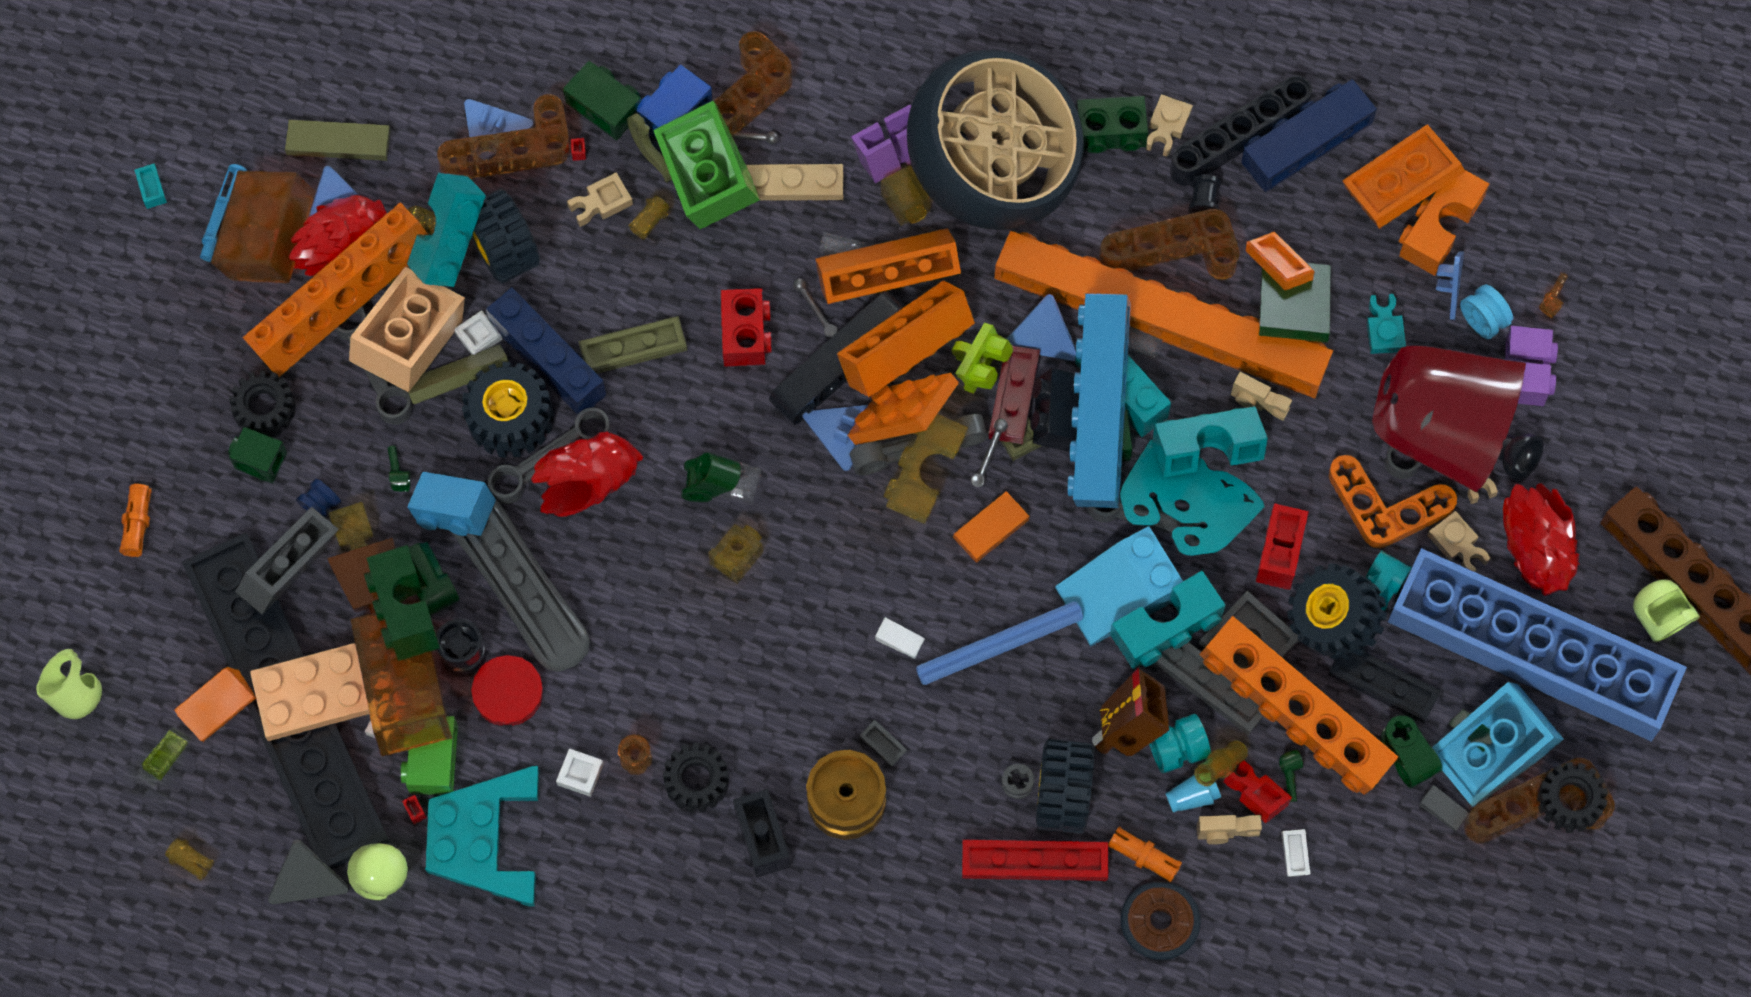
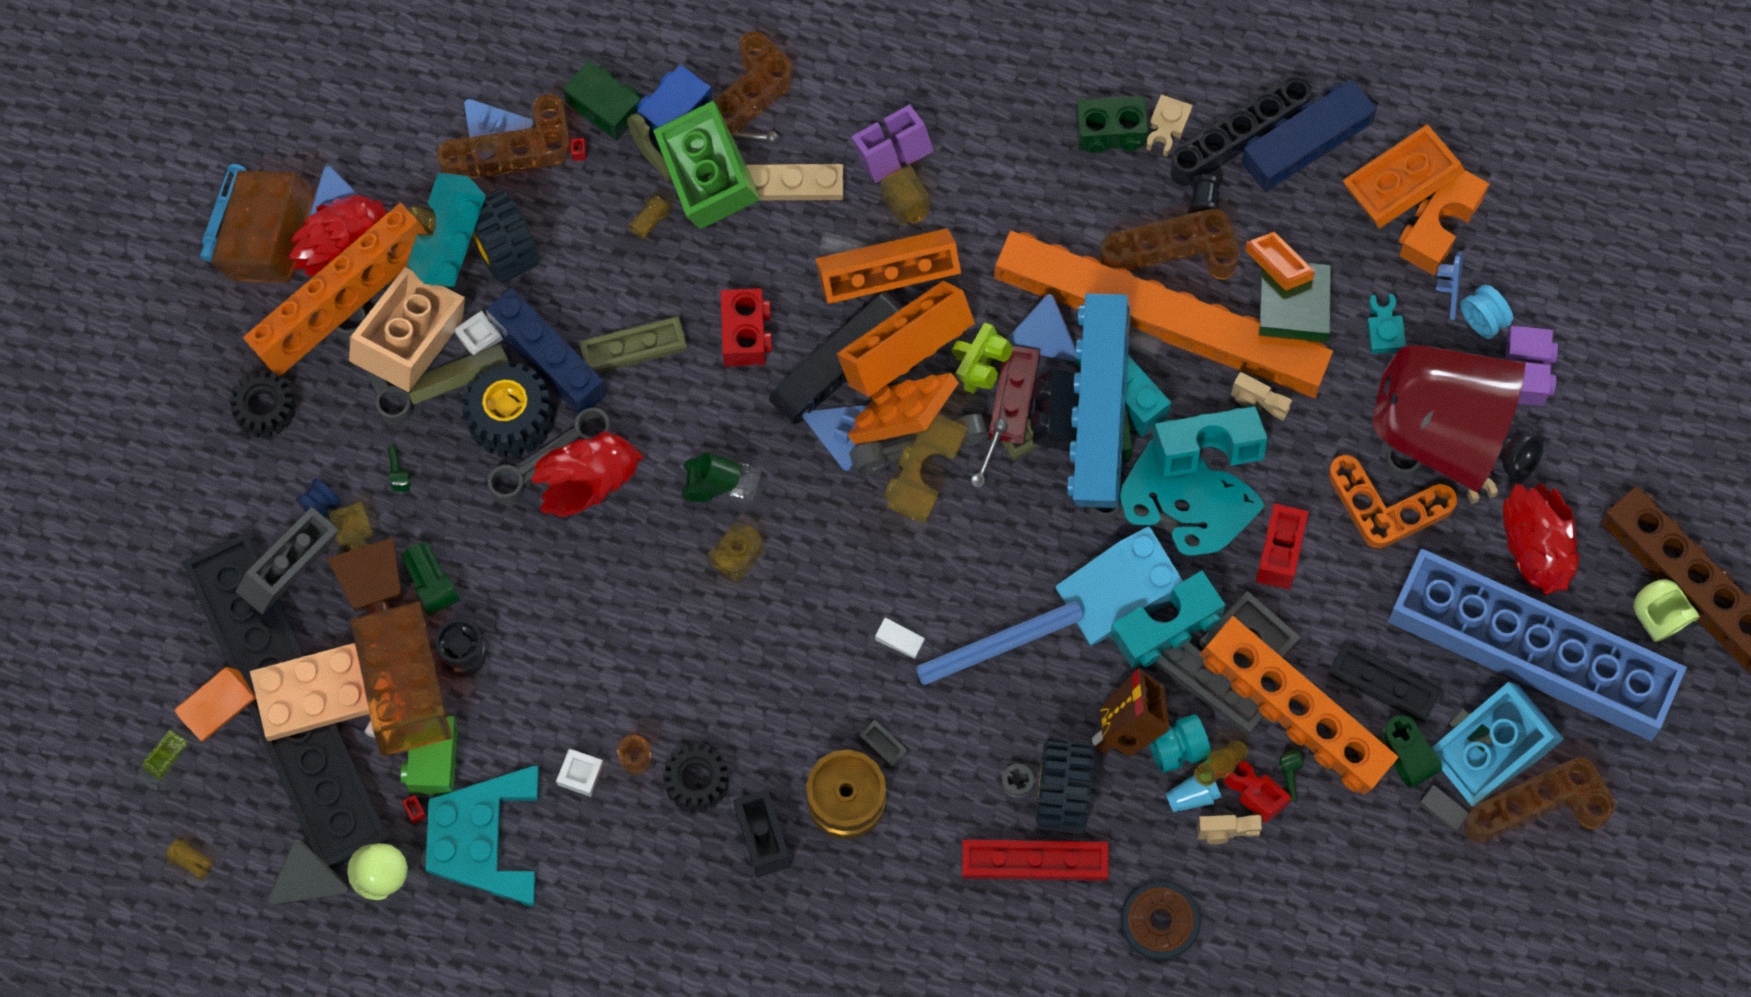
yellowish green helmet [36,649,102,719] -> none
orange pin [119,484,152,557] -> none
teal piece [134,163,167,209] -> none
dark green brick [228,427,287,484] -> none
olive tile [285,120,391,161] -> none
dark green arch [364,545,440,661] -> none
dark azure brick [407,472,496,536] -> none
dark grey piece [452,500,590,672] -> none
red tile [471,655,543,726] -> none
tan plate [567,172,633,227] -> none
flat silver hinge [793,278,837,339] -> none
tan wheel [907,50,1084,230] -> none
orange tile [953,491,1030,563] -> none
orange pin [1108,826,1182,883] -> none
white piece [1281,829,1310,877] -> none
black wheel [1287,564,1387,660] -> none
teal piece [1366,550,1412,611] -> none
tan plate [1427,511,1490,572] -> none
black tyre [1537,762,1608,833] -> none
clear orange hand [1539,273,1568,319] -> none

